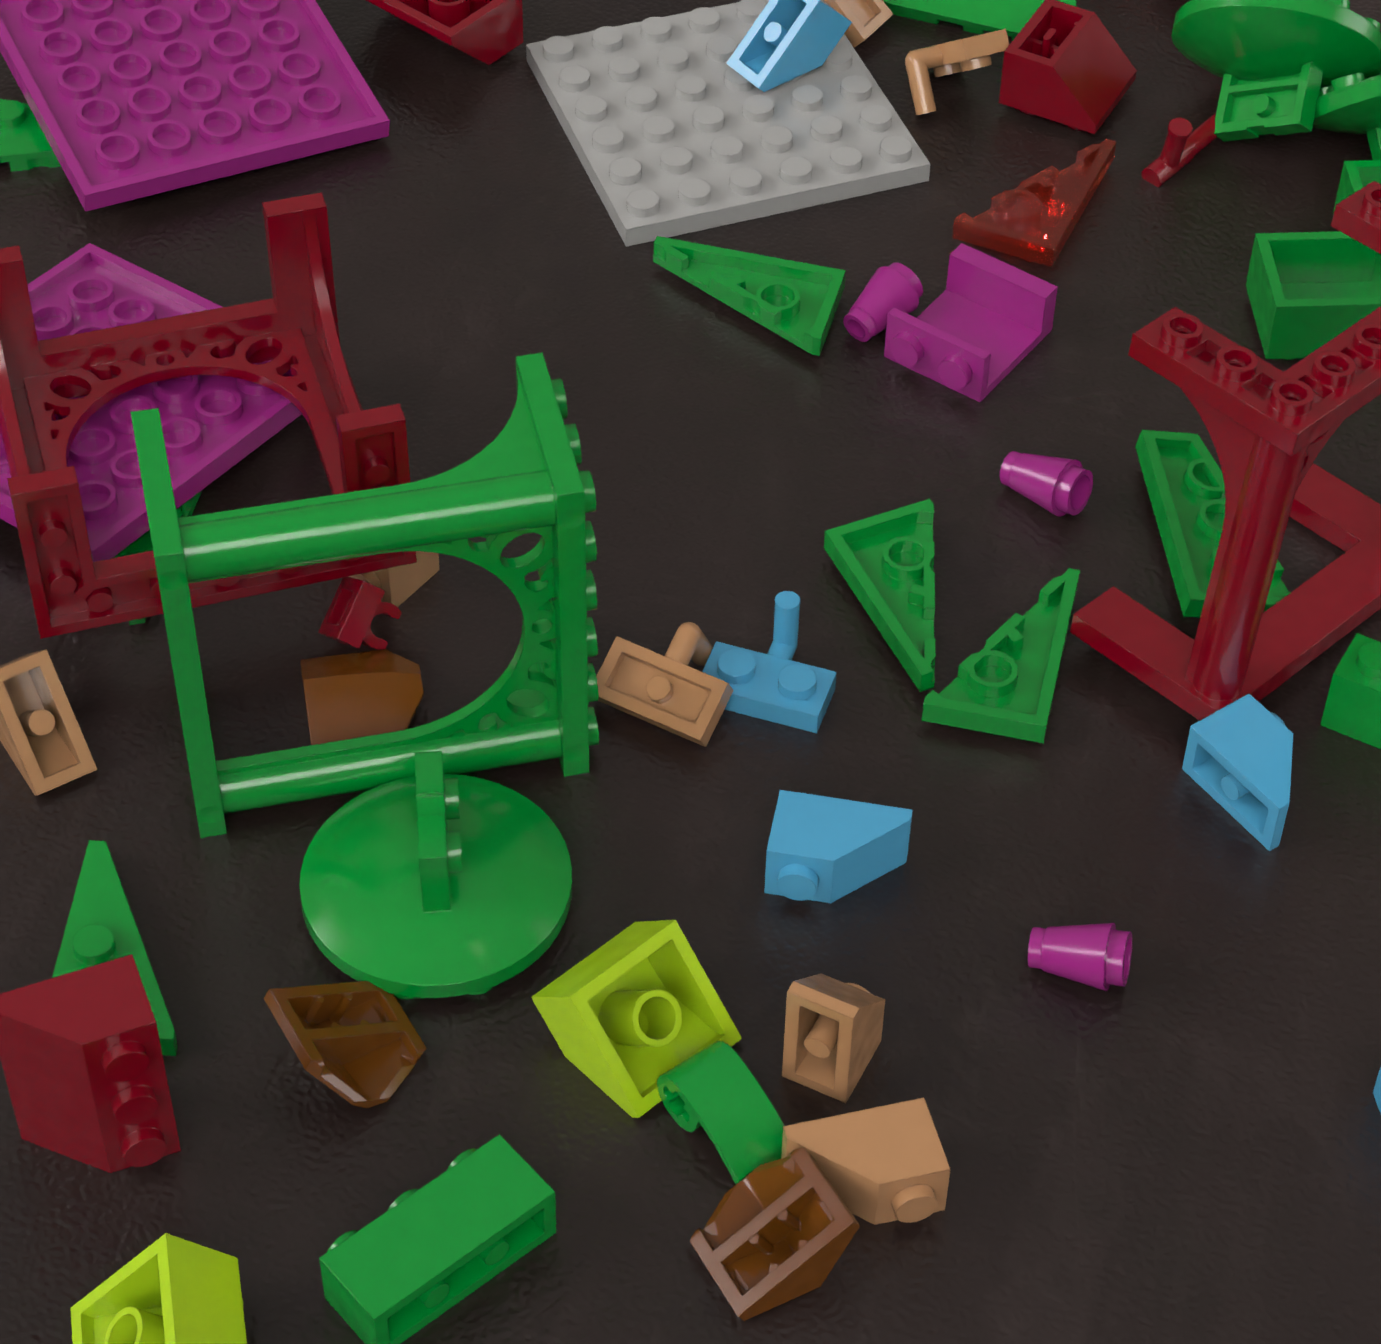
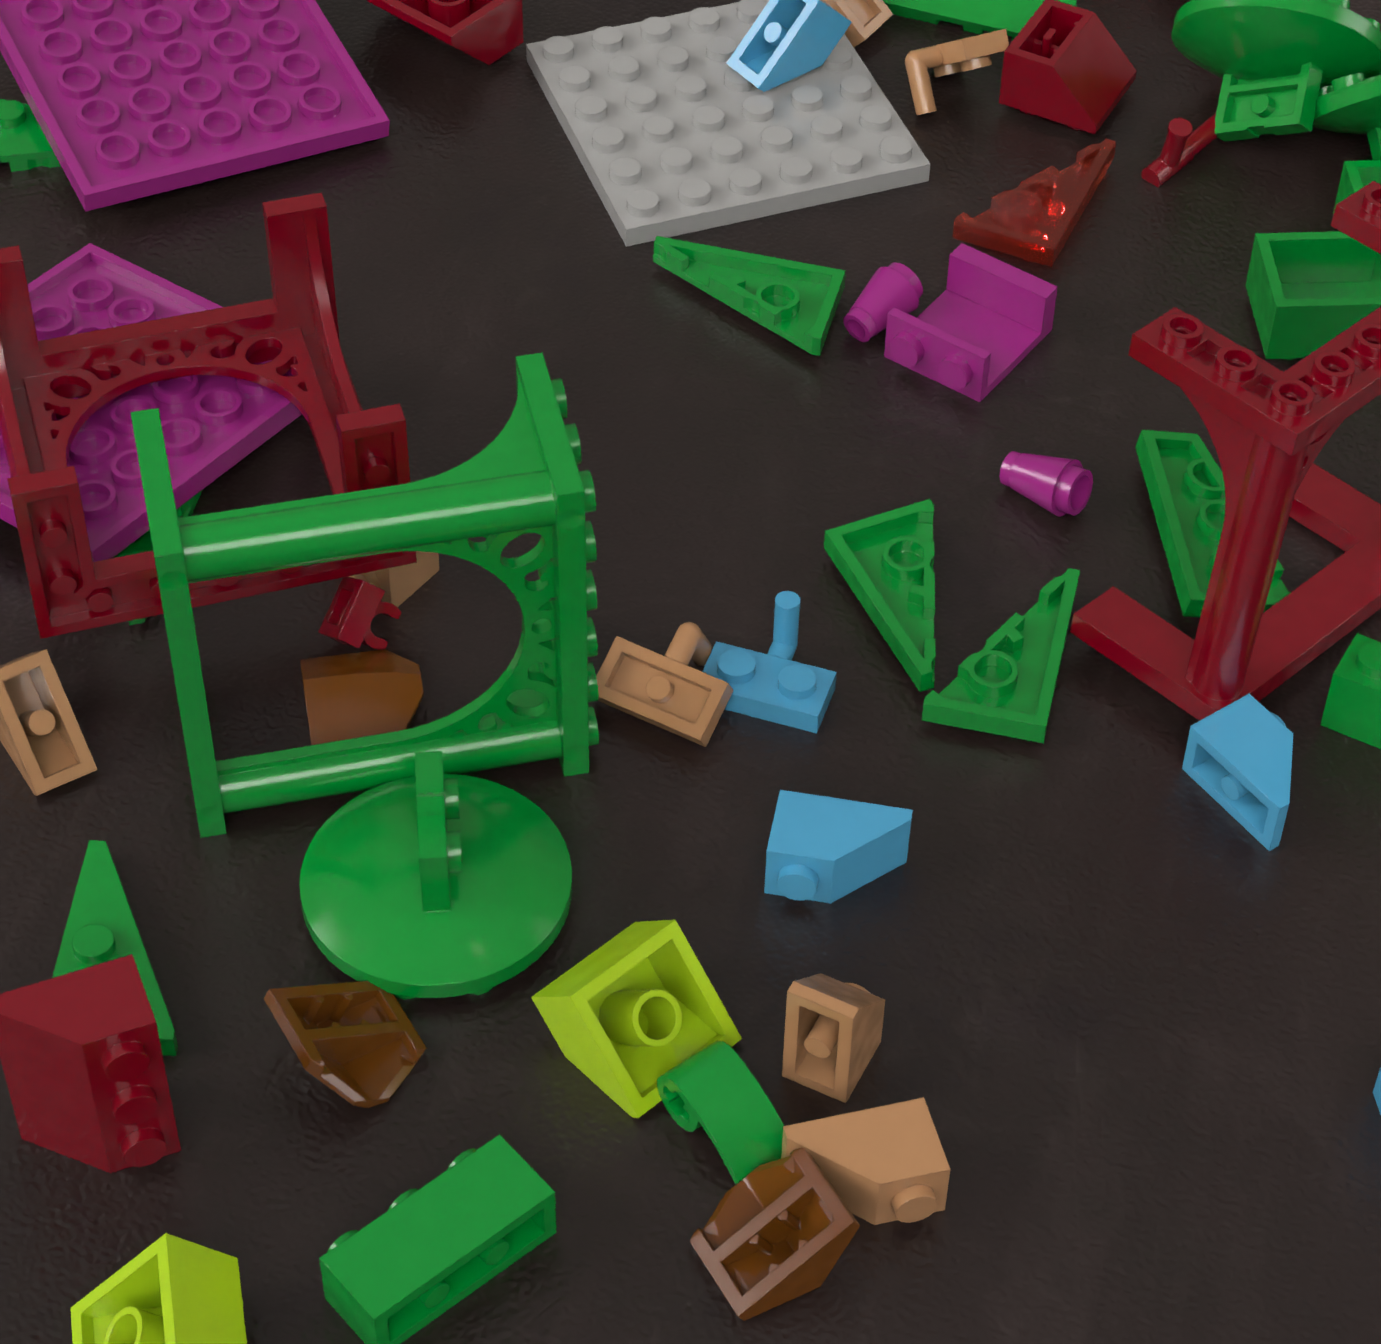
magenta cone [1028,923,1132,991] -> none

